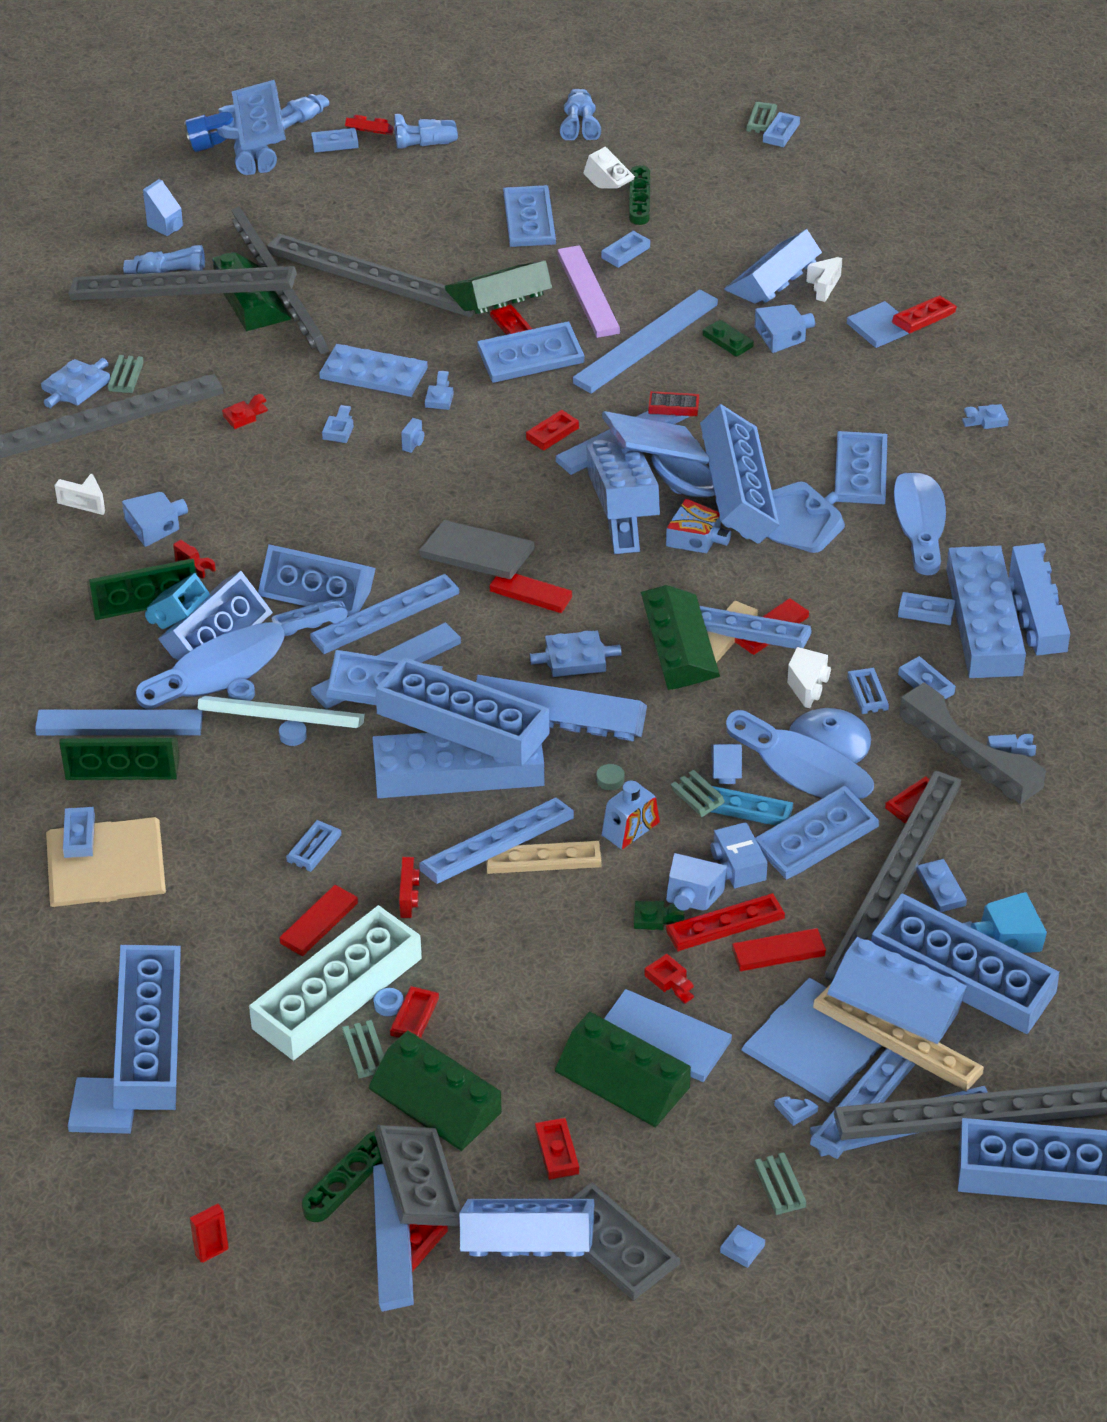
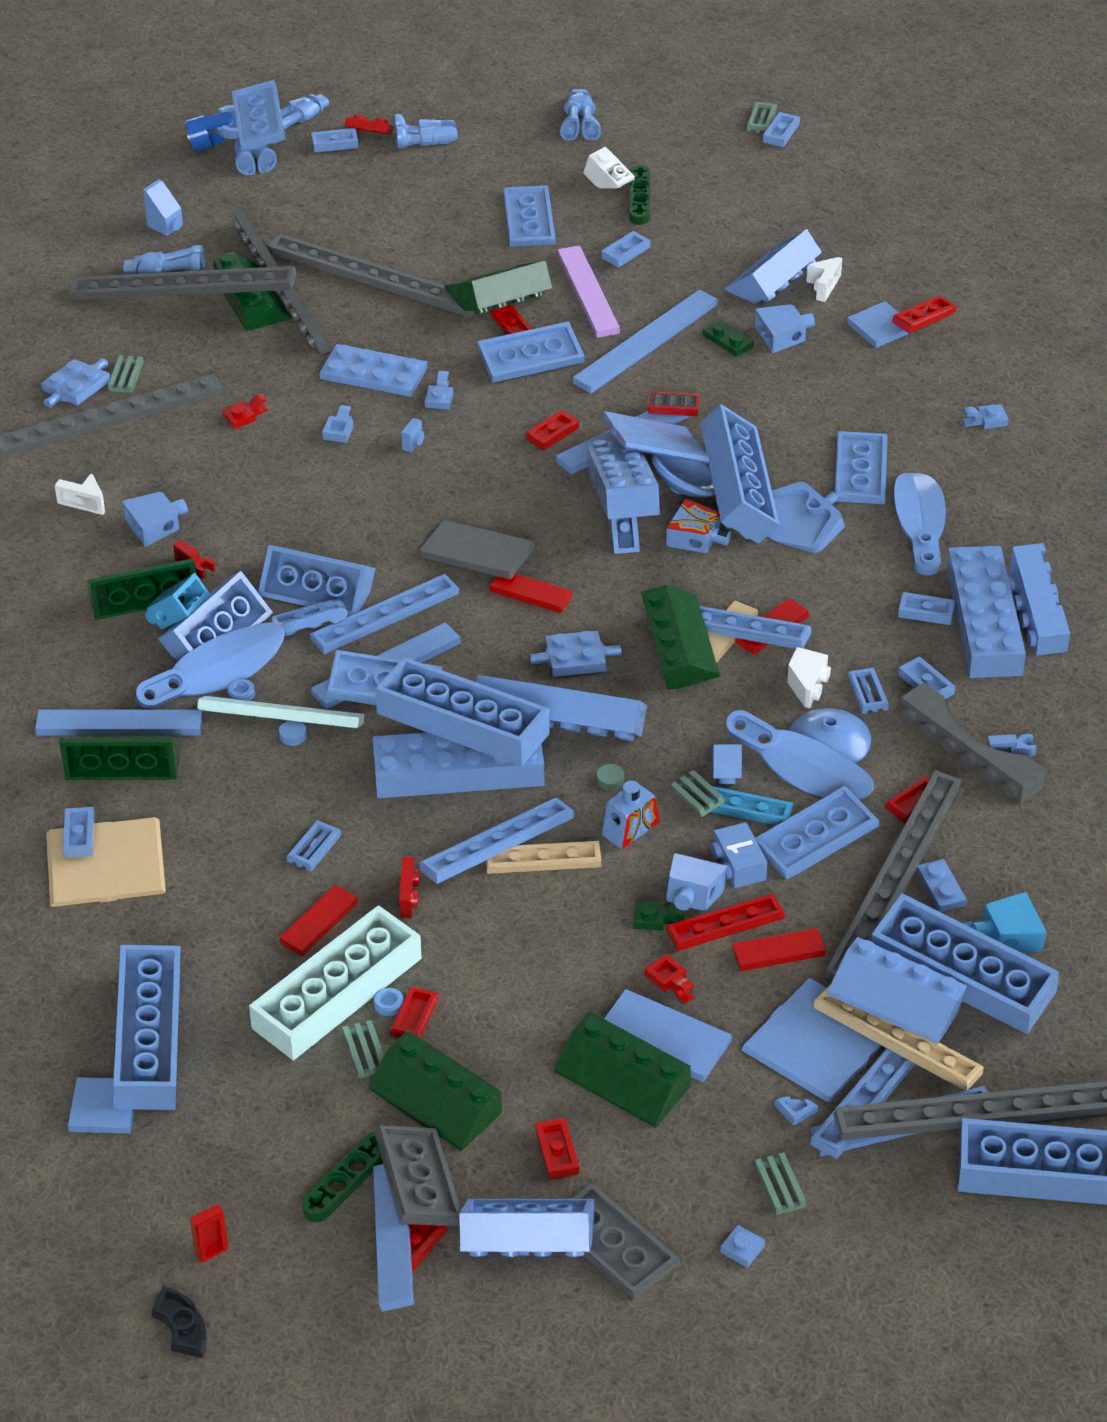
none -> black tile [152,1286,207,1358]

